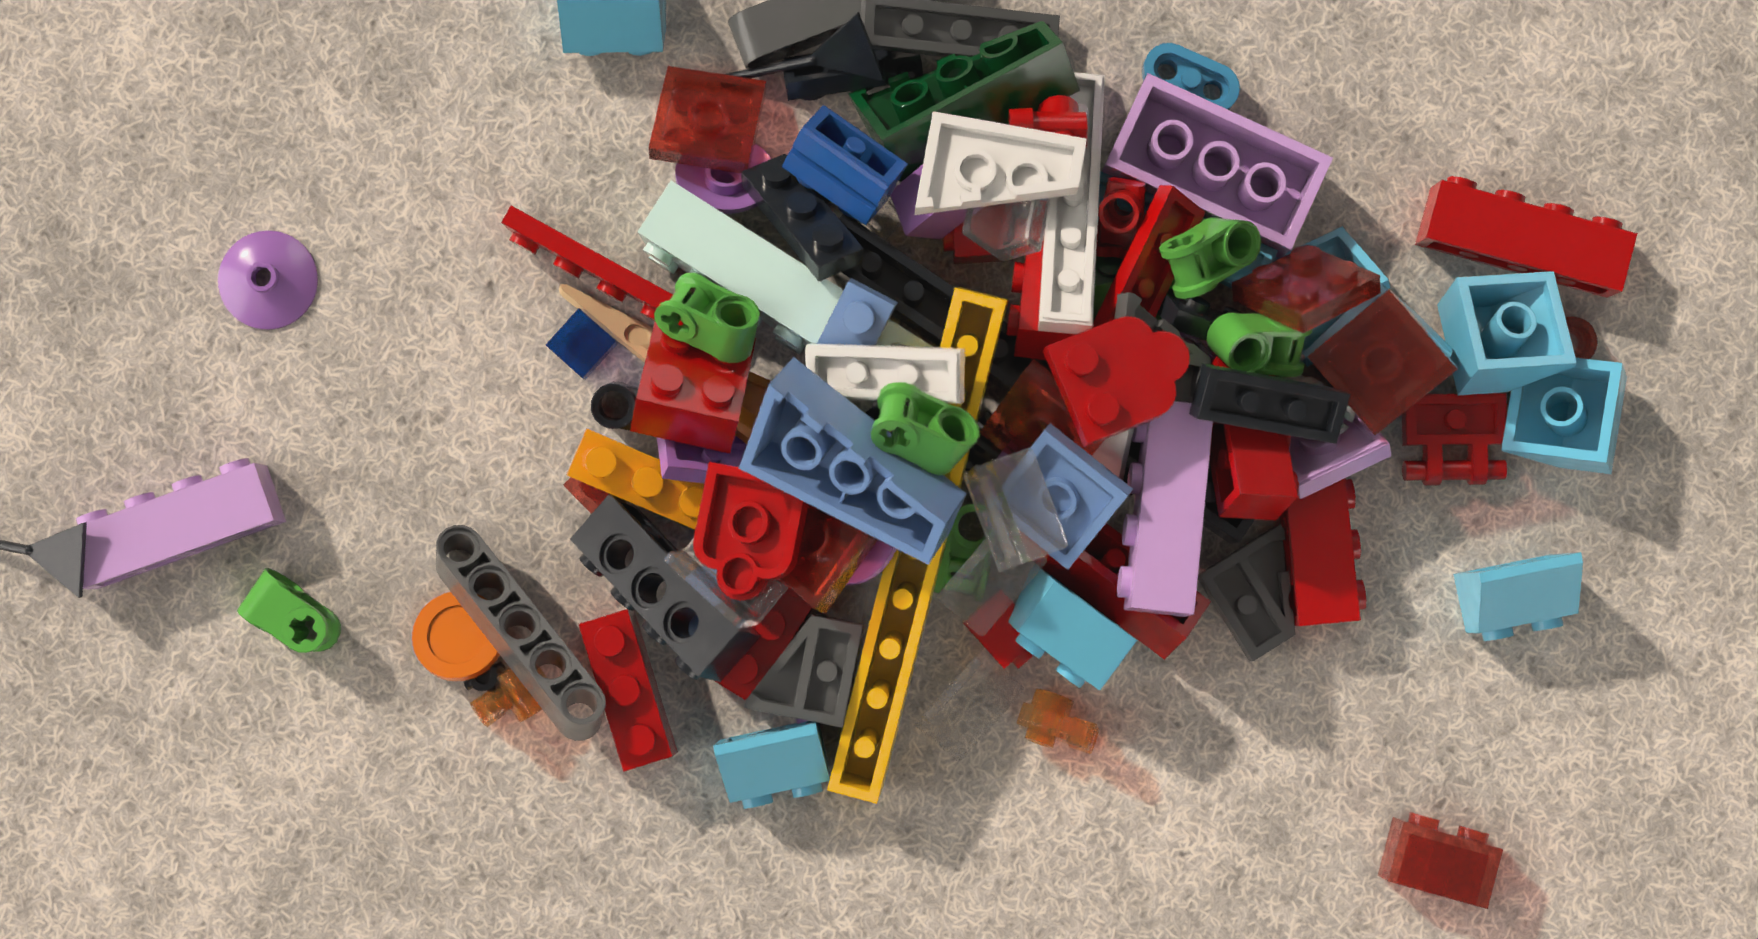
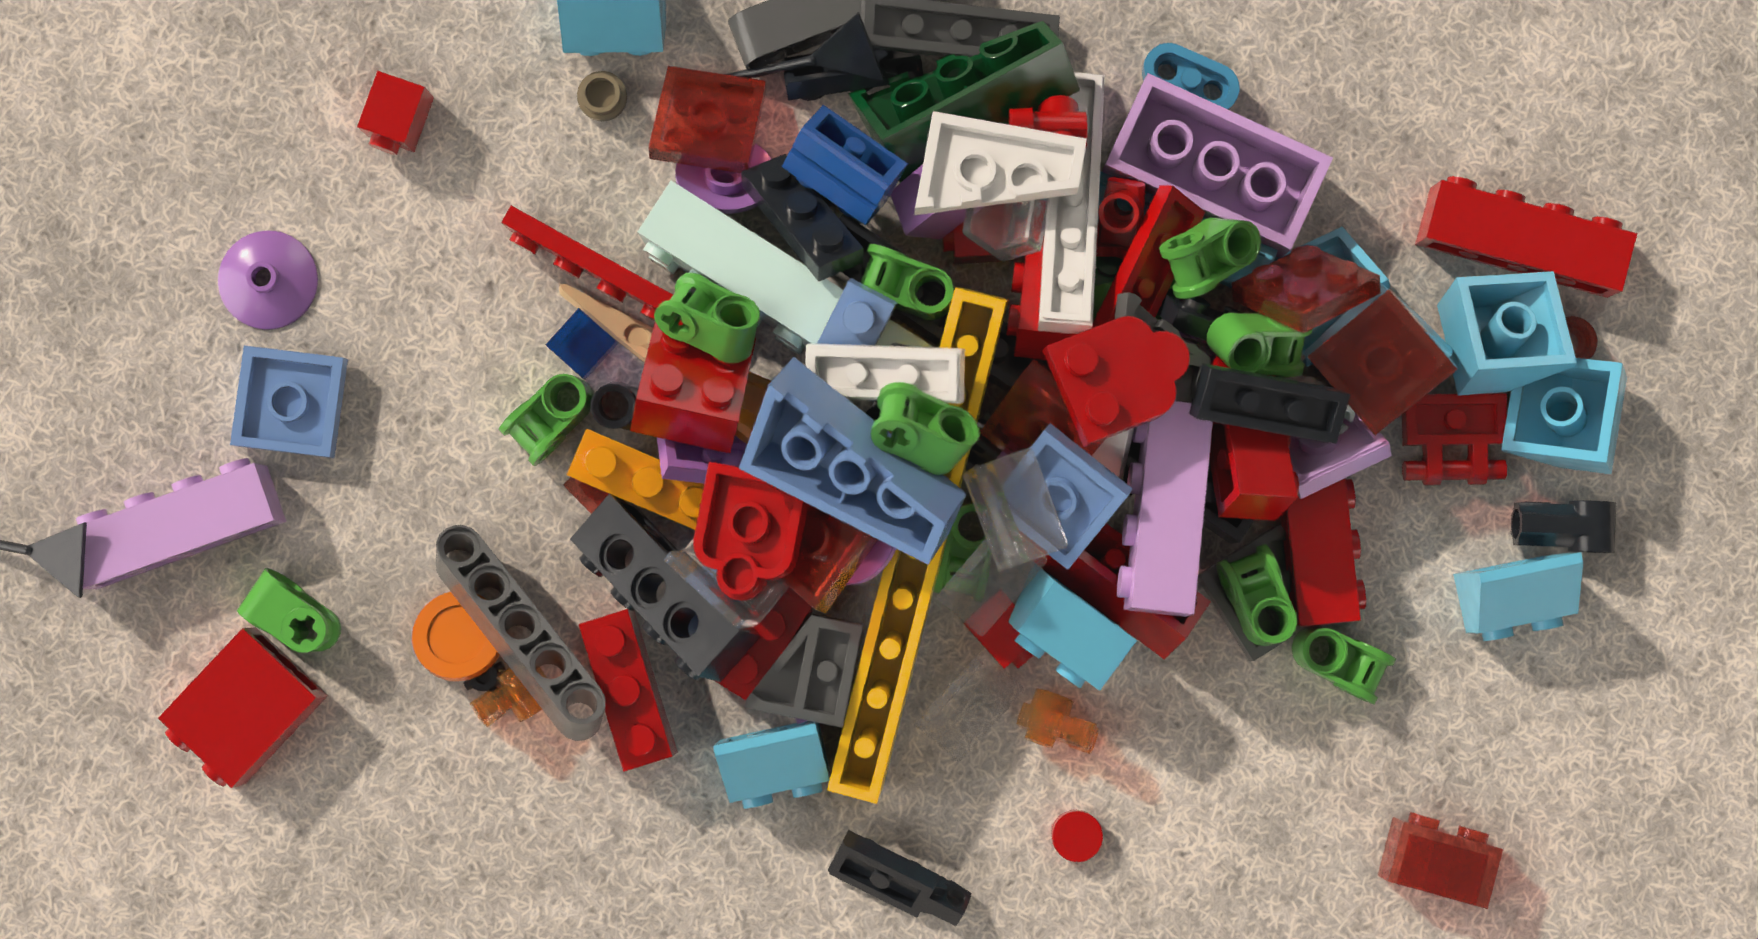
none -> red brick [158,627,328,788]
none -> medium blue plate [230,345,348,458]
none -> red brick [357,70,434,155]
none -> bright green piece [499,374,594,466]
none -> dark tan plate [577,71,627,122]
none -> black hinge [827,830,972,926]
none -> bright green piece [861,244,954,320]
none -> red tile [1051,809,1103,862]
none -> bright green piece [1216,544,1297,646]
none -> bright green piece [1291,626,1396,705]
none -> black piece [1511,500,1616,553]

